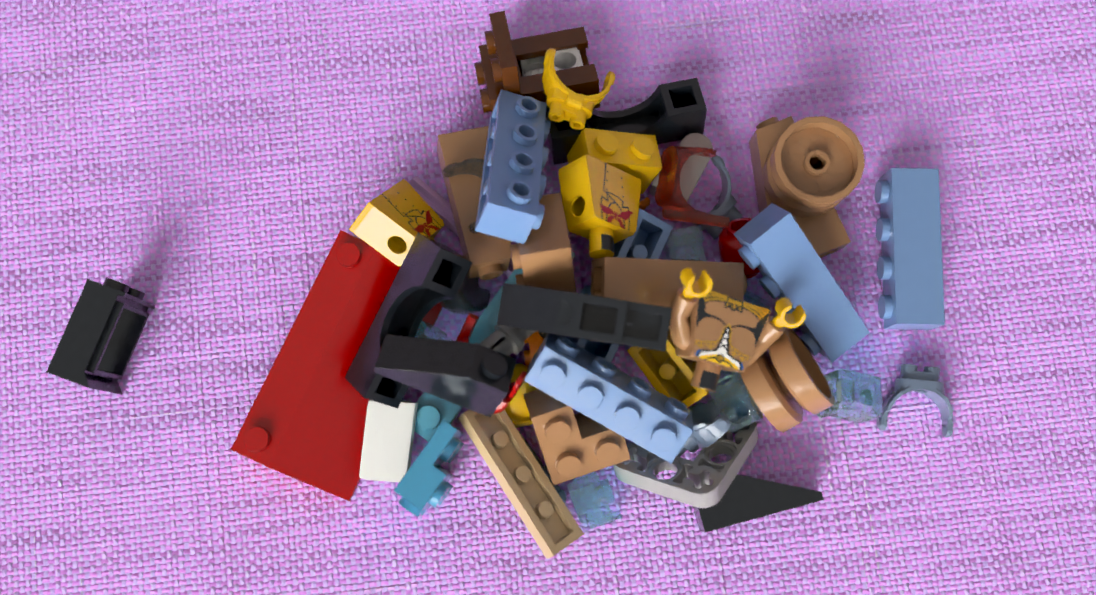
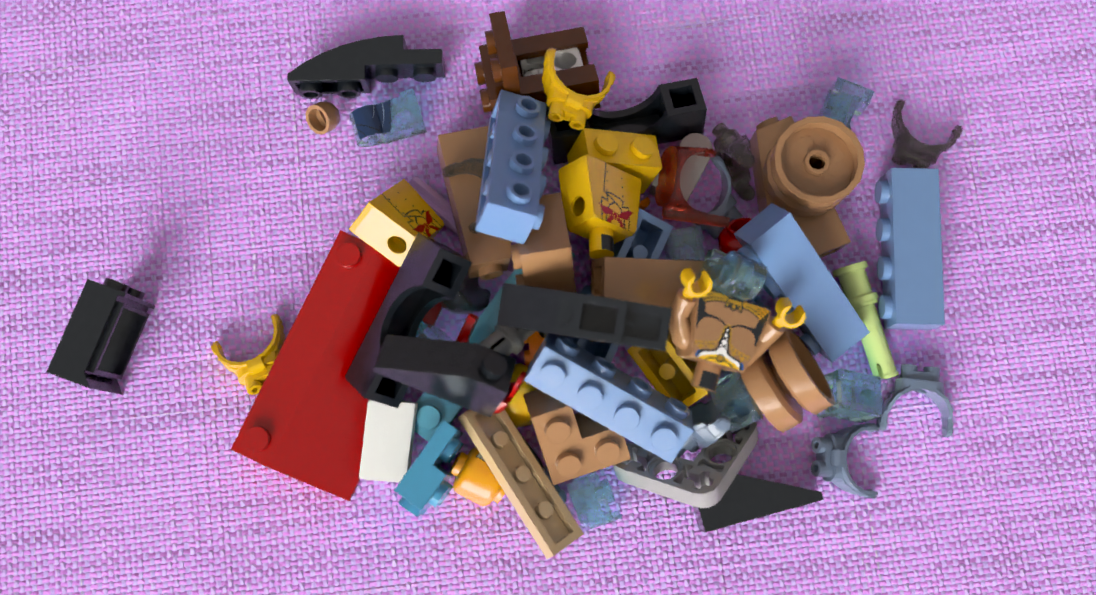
none -> yellow helmet [211,314,286,395]
none -> black slope [287,35,445,99]
none -> medium nougat hinge [306,101,340,135]
none -> clear light blue leg [349,88,427,147]
none -> light orange head [449,446,505,506]
none -> clear light blue leg [696,249,767,301]
none -> clear smoke helmet [712,123,755,201]
none -> sand blue helmet [811,423,879,498]
none -> clear light blue leg [819,77,874,130]
none -> yellowish green pin [832,261,899,382]
none -> clear smoke helmet [891,99,963,168]

